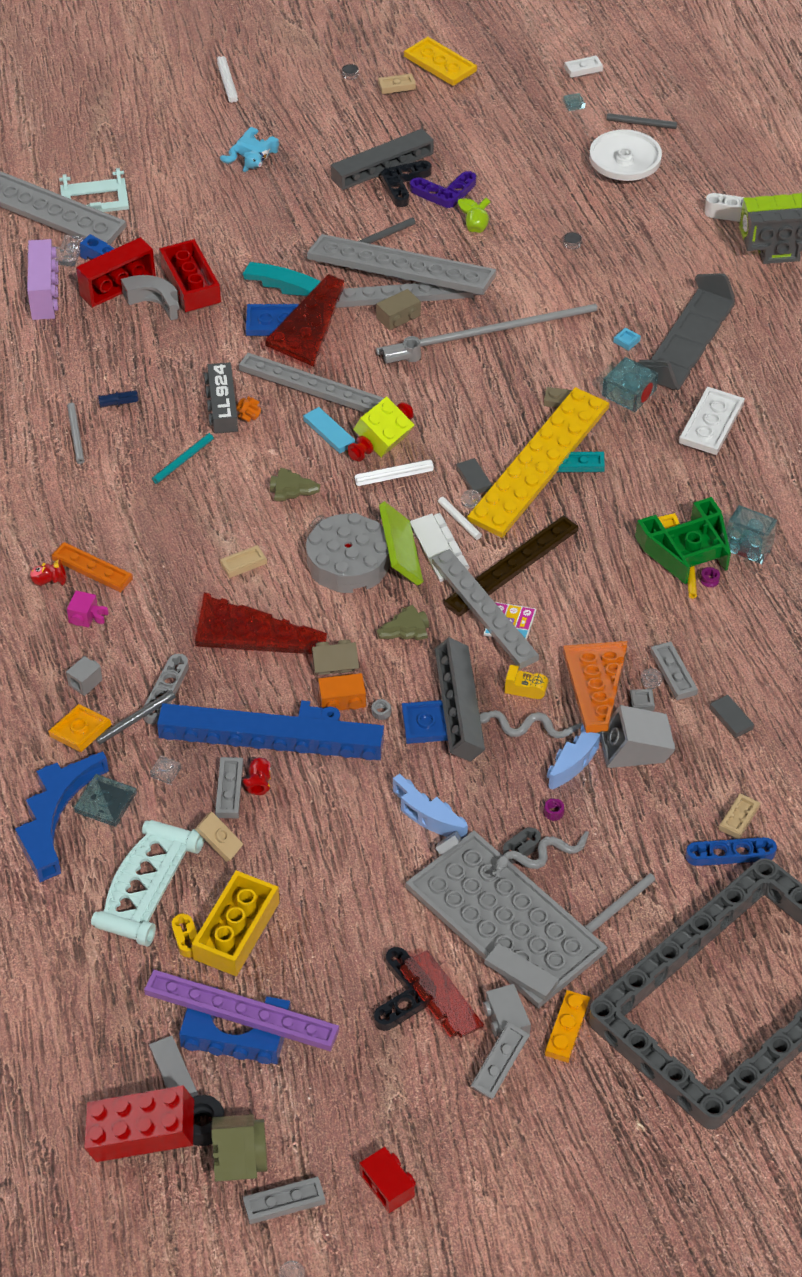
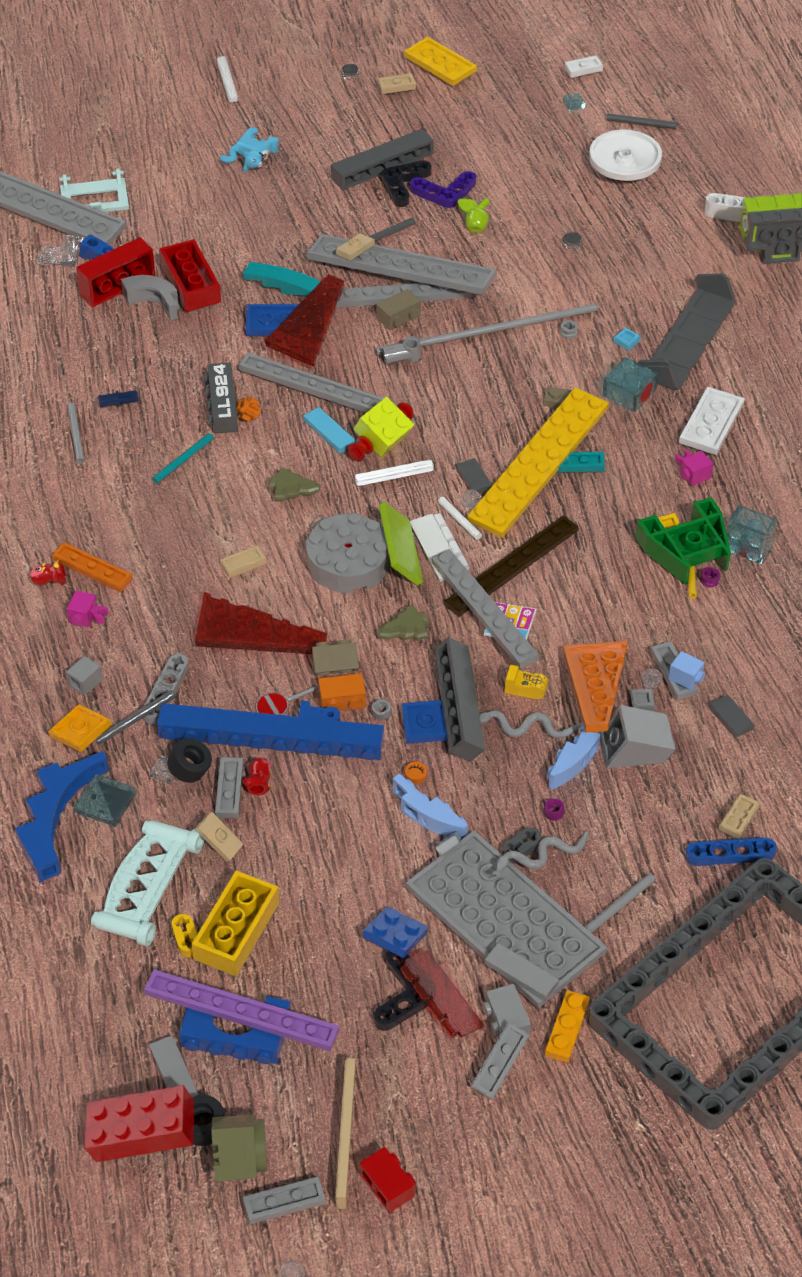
lavender brick [27,239,59,320] -> none
none -> black tyre [167,738,212,783]
none -> piece [256,685,319,715]
none -> tan plate [336,233,375,261]
none -> tan tile [336,1058,356,1209]
none -> blue plate [362,906,428,958]
none -> orange tile [405,761,427,784]
none -> light grey bush [560,320,578,339]
none -> light blue brick [669,651,705,690]
none -> dark pink brick [675,449,714,487]

